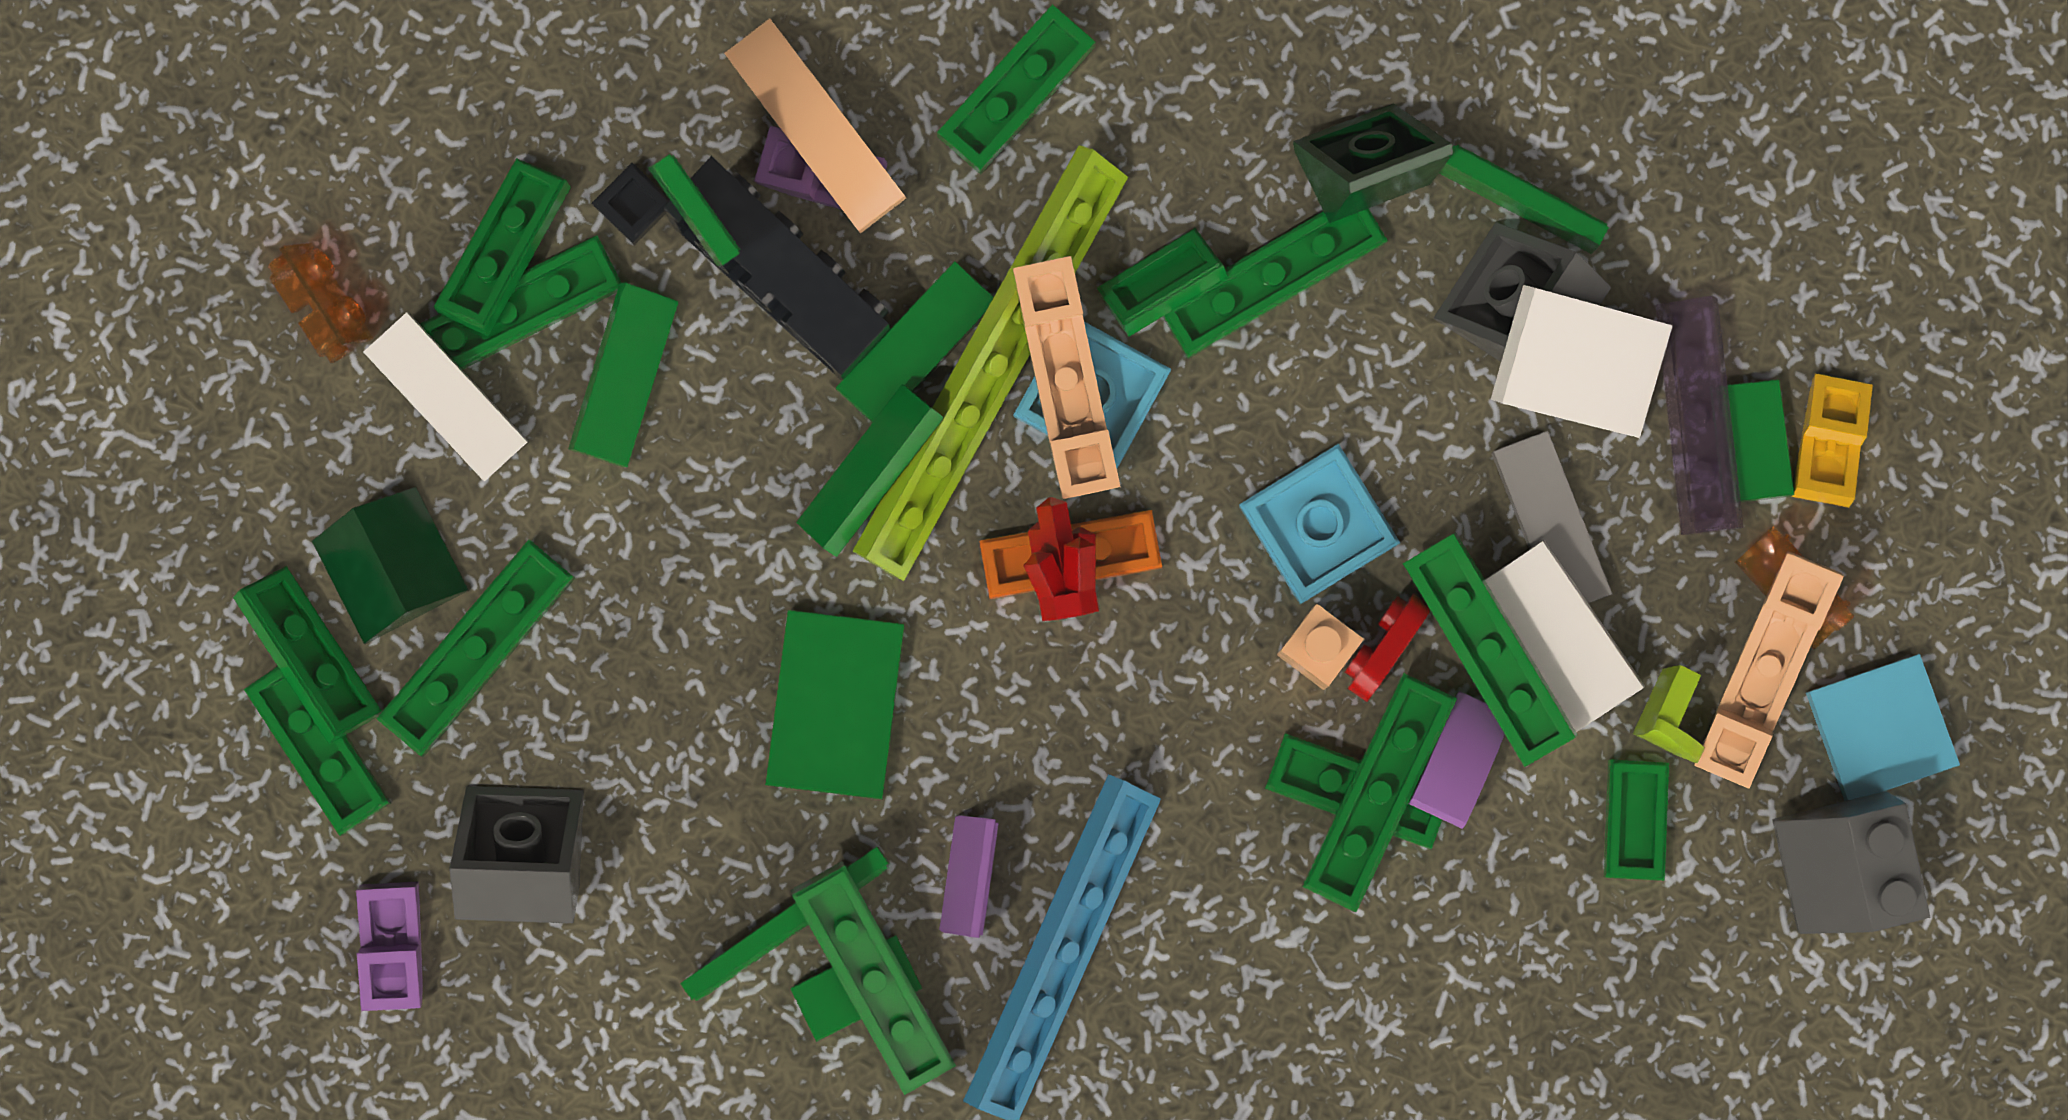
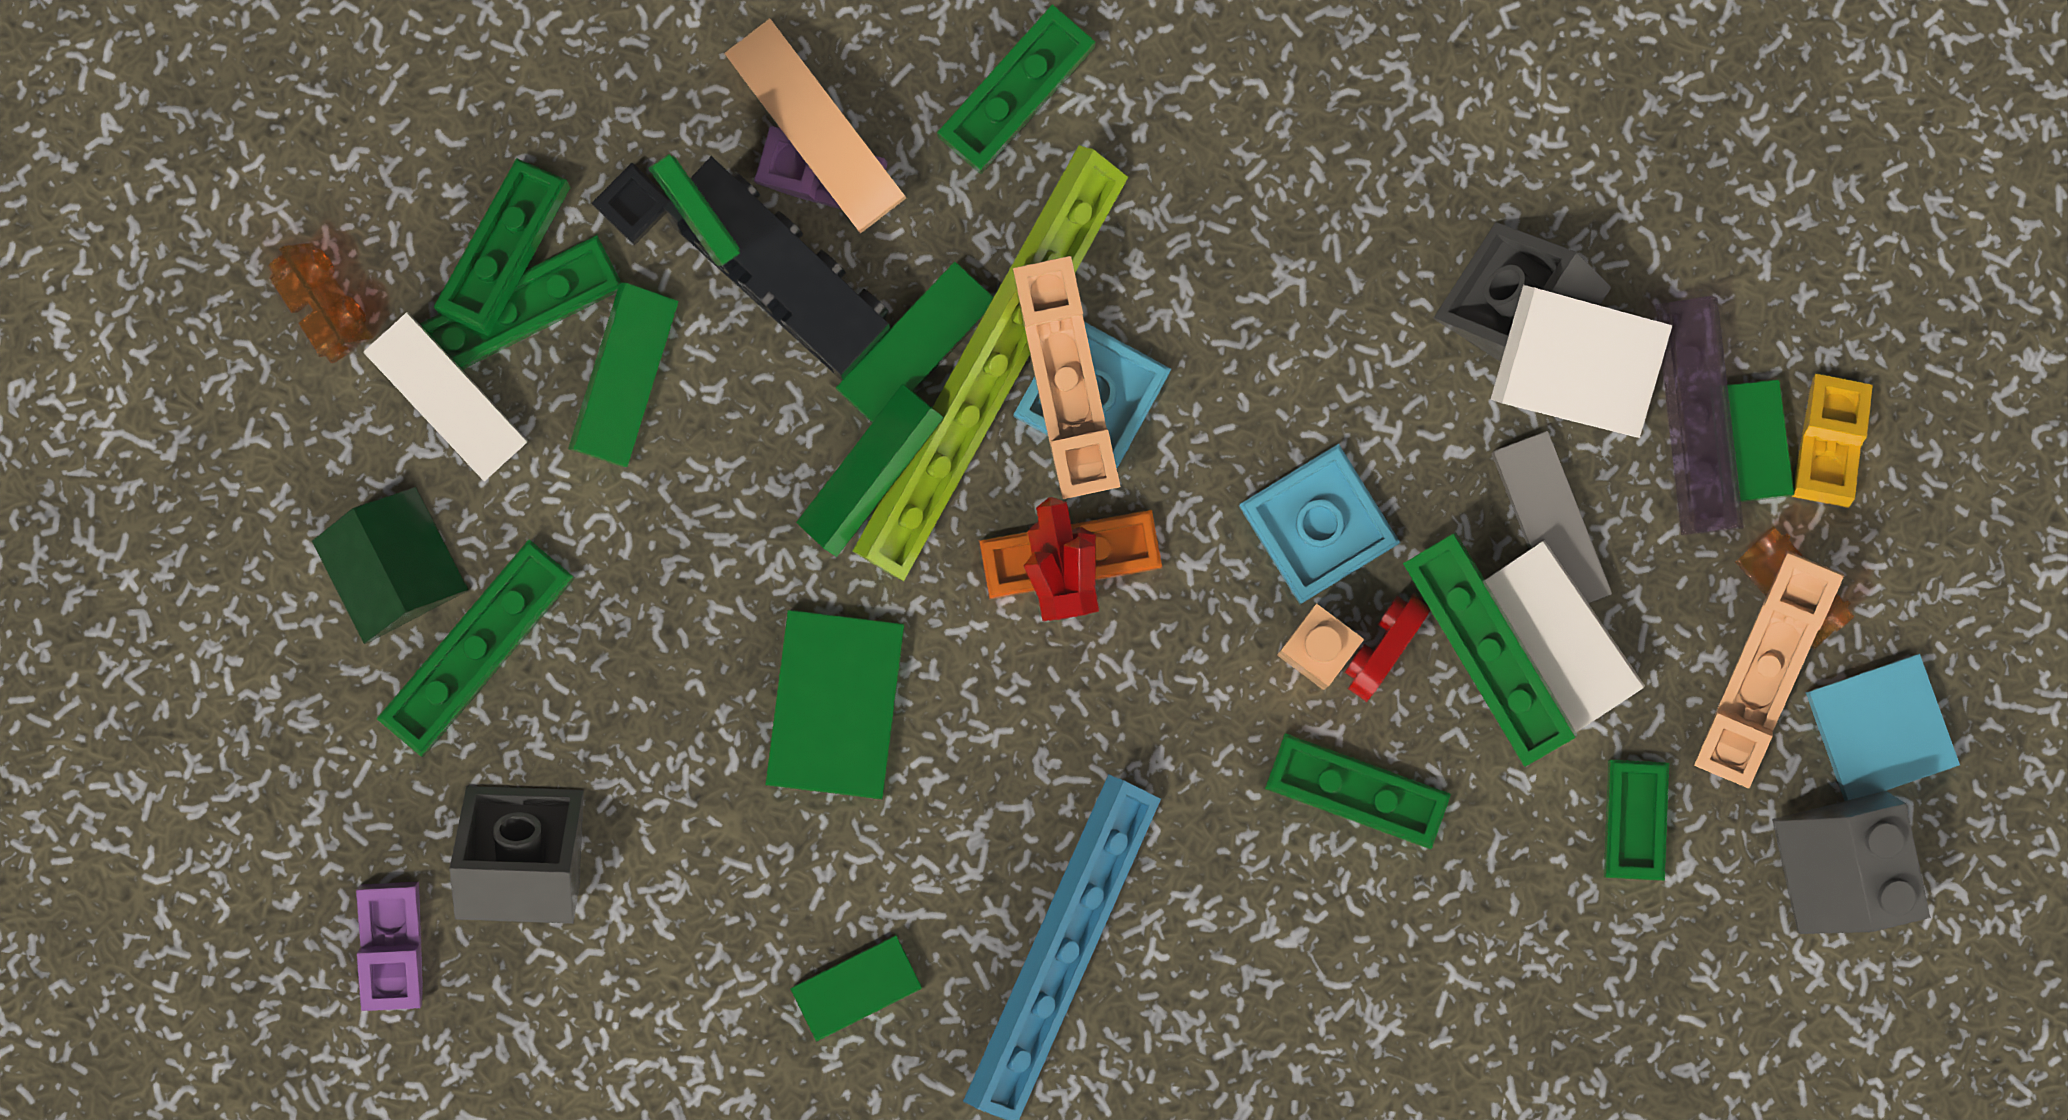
green tile [233,566,382,744] -> none
green tile [244,667,391,836] -> none
green tile [680,847,890,1001] -> none
green tile [790,861,956,1095] -> none
medium lavender slope [939,815,999,938] -> none
green tile [1097,228,1228,337] -> none
green tile [1163,208,1388,359] -> none
dark green slope [1293,103,1453,223] -> none
green tile [1301,673,1457,912] -> none
medium lavender slope [1409,691,1505,829] -> none
green tile [1439,144,1609,254] -> none
lime tile [1633,665,1705,763] -> none

